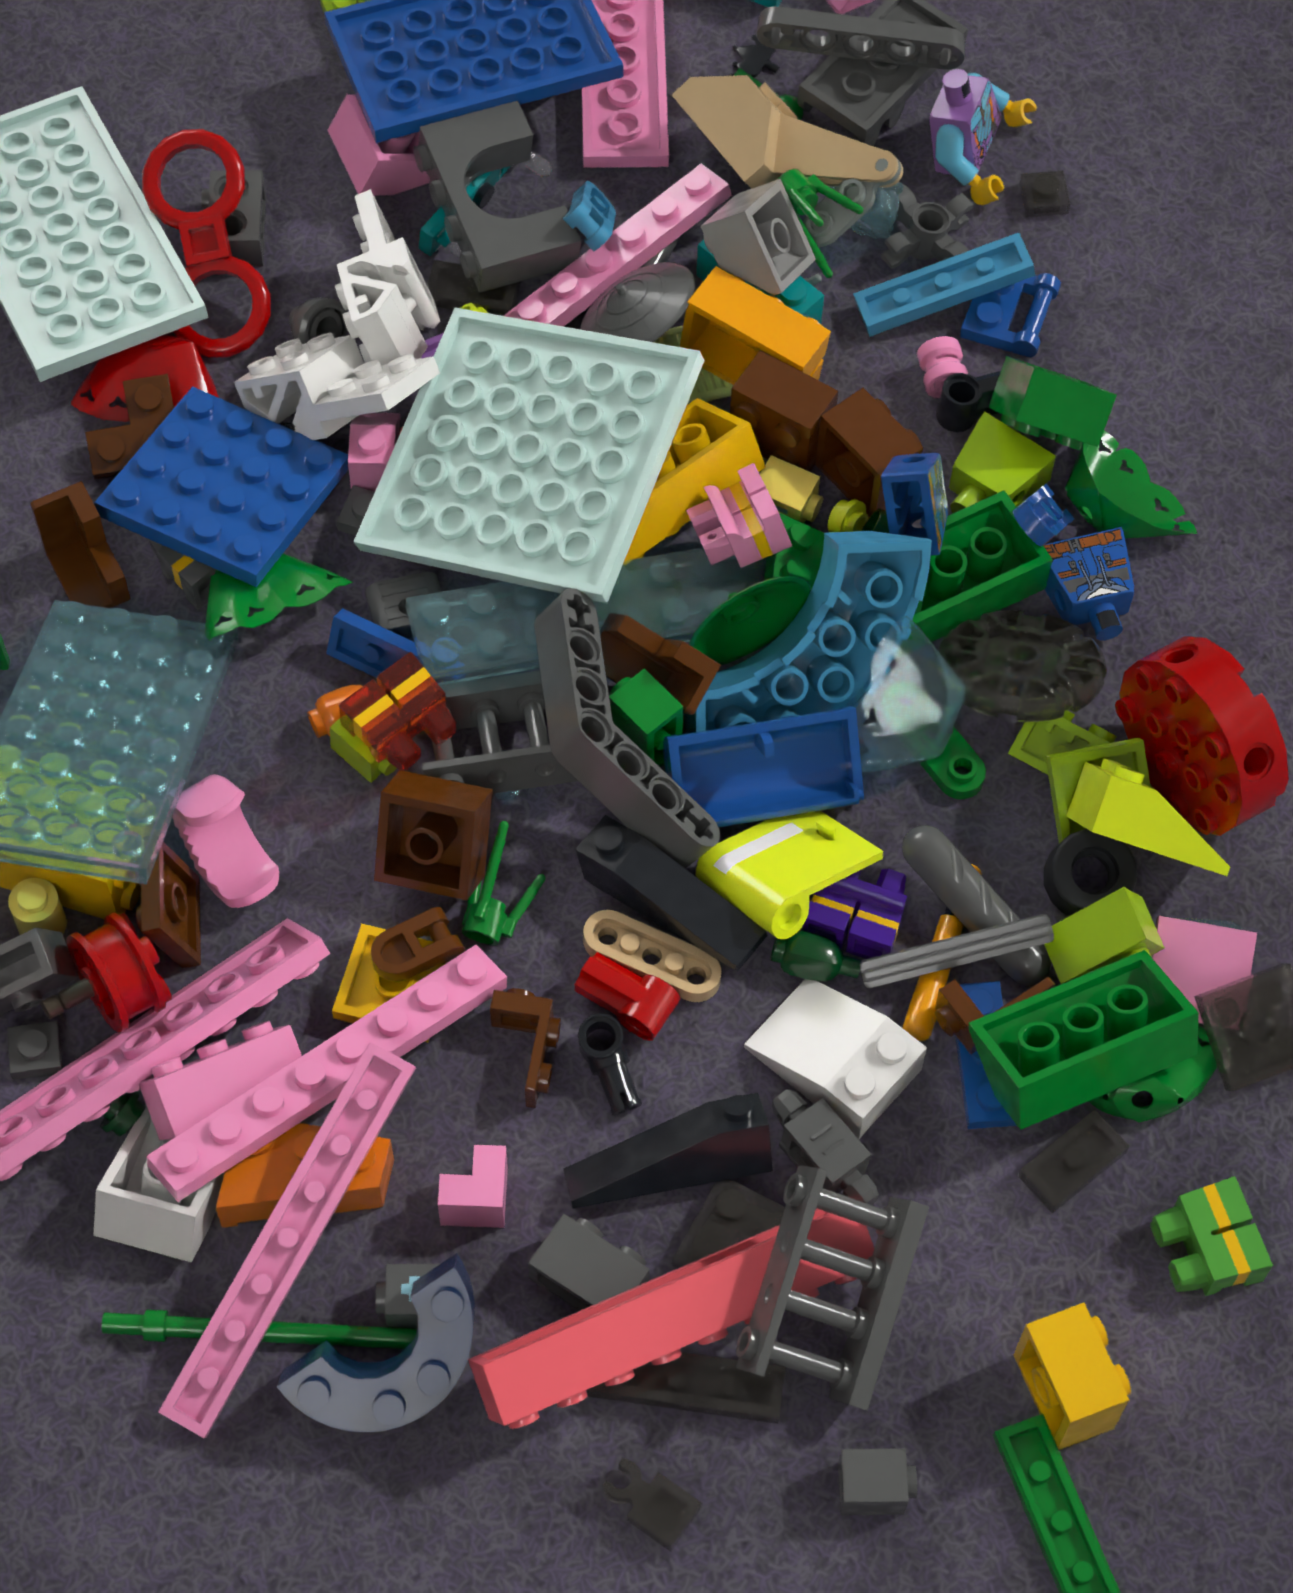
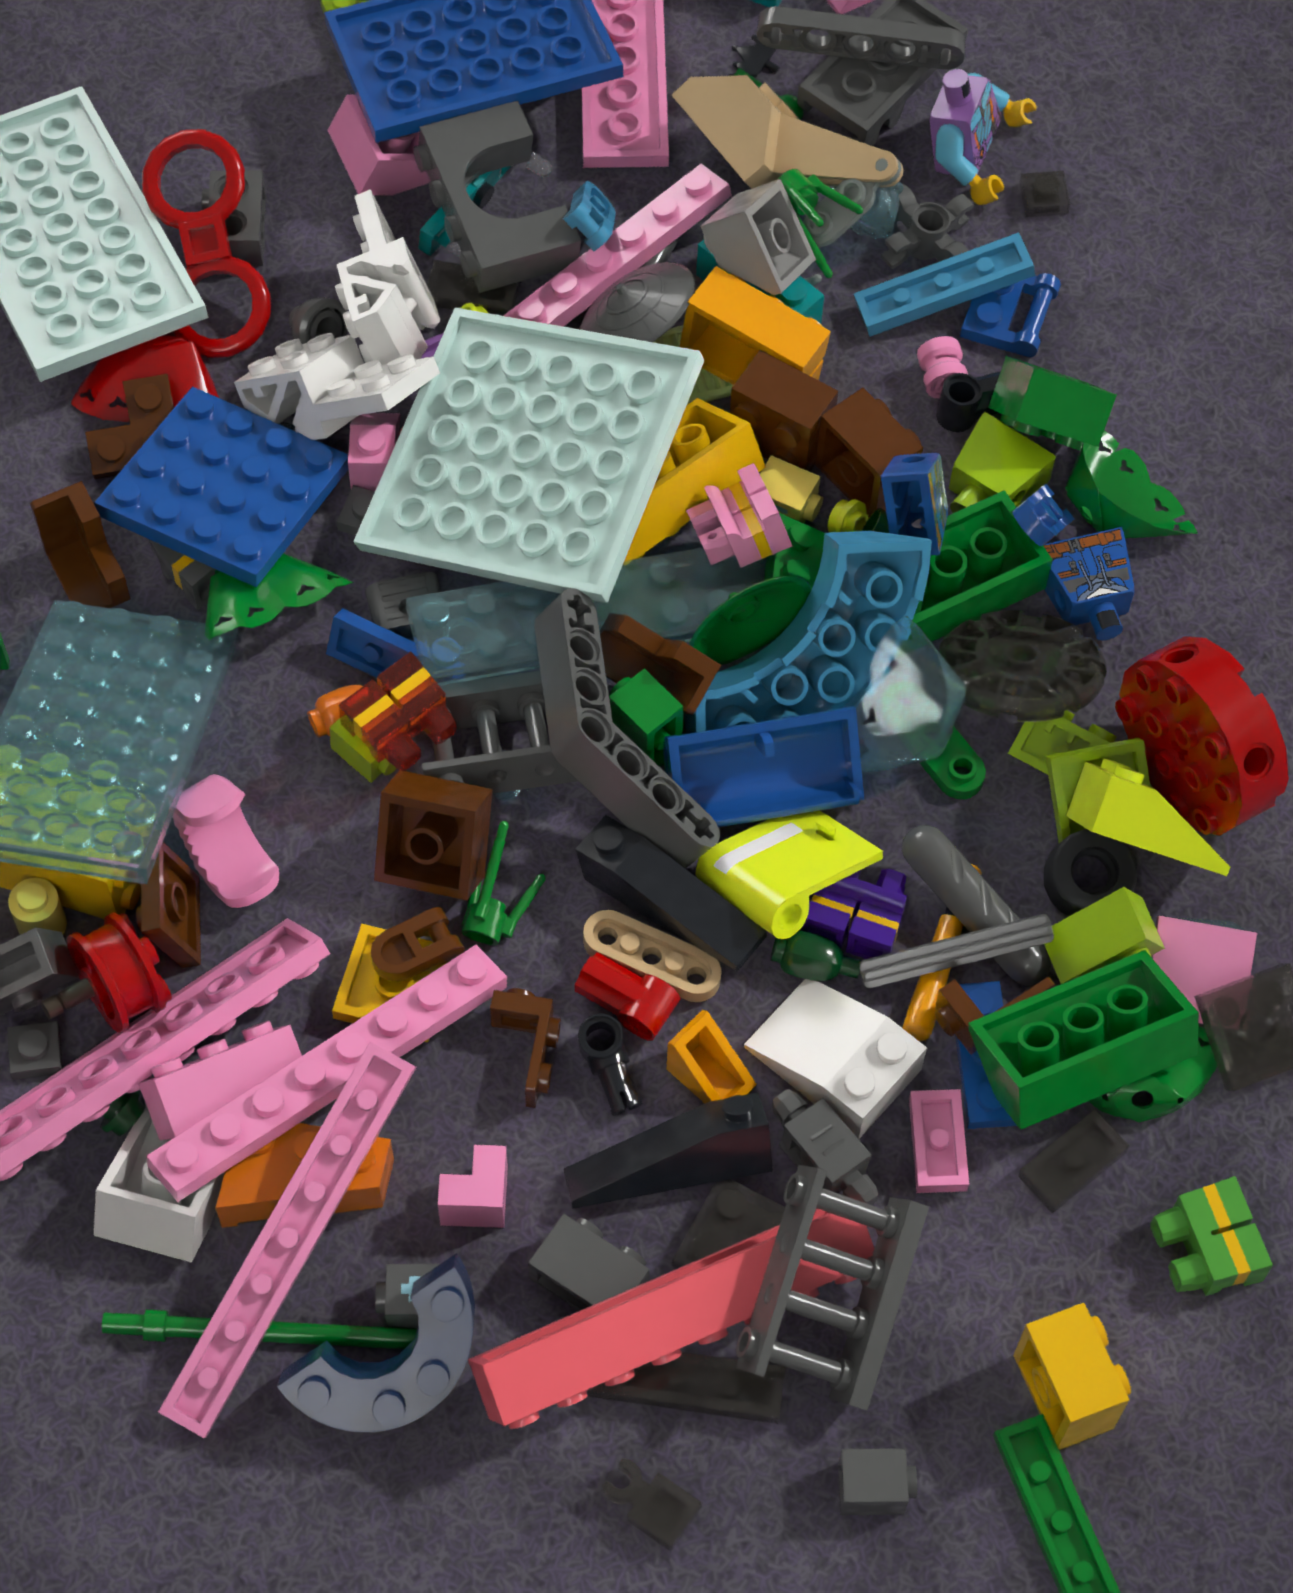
none -> light orange slope [666,1009,757,1103]
none -> bright pink plate [909,1089,969,1193]

